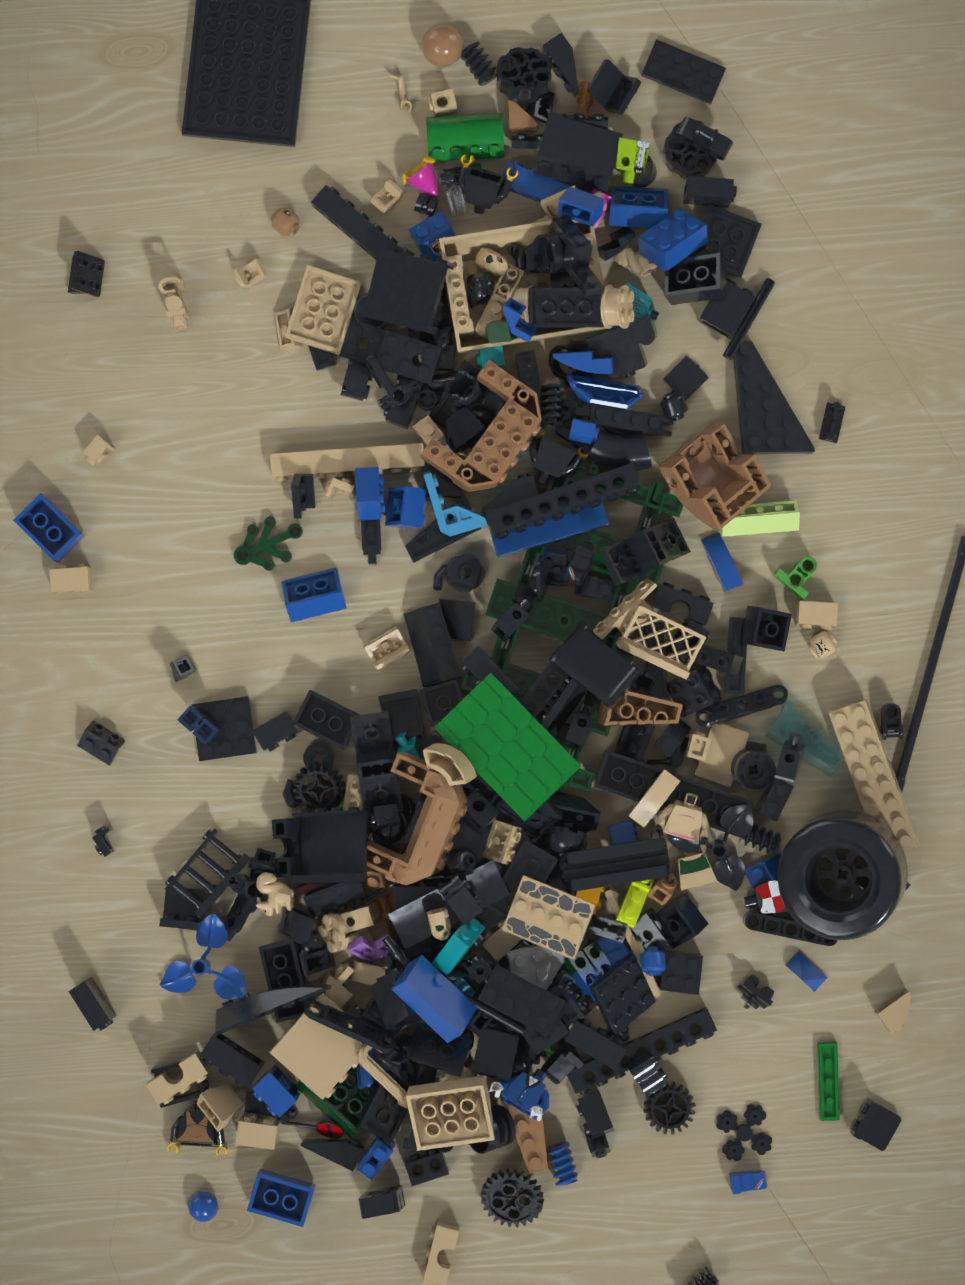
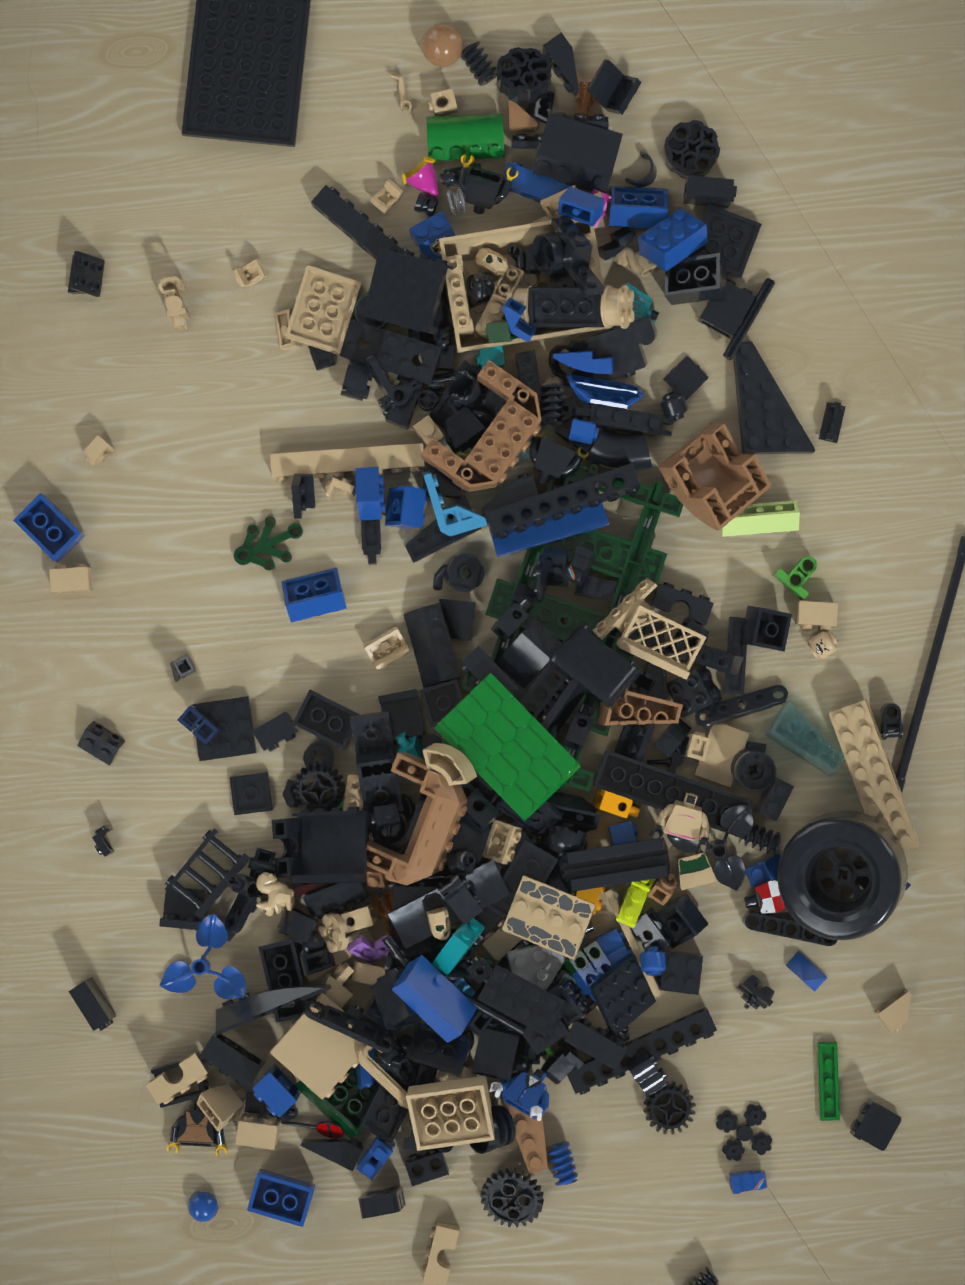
medium nougat head [271,208,300,236] -> none
black brick [576,1091,614,1139] -> none
black bracket [584,1131,611,1158] -> none
black hinge [586,914,628,943] -> none
black bracket [599,518,691,586] -> none
lime torso [616,137,651,184] -> none
tan slope [628,769,680,827] -> none
black plate [641,39,726,104] -> none
black piece [675,117,733,160] -> none
blue slope [701,533,743,592] -> none
black torso [775,733,805,783] -> none
none -> black tile [229,772,273,815]
none -> black slope [496,619,562,688]
none -> light orange torso [592,788,640,819]

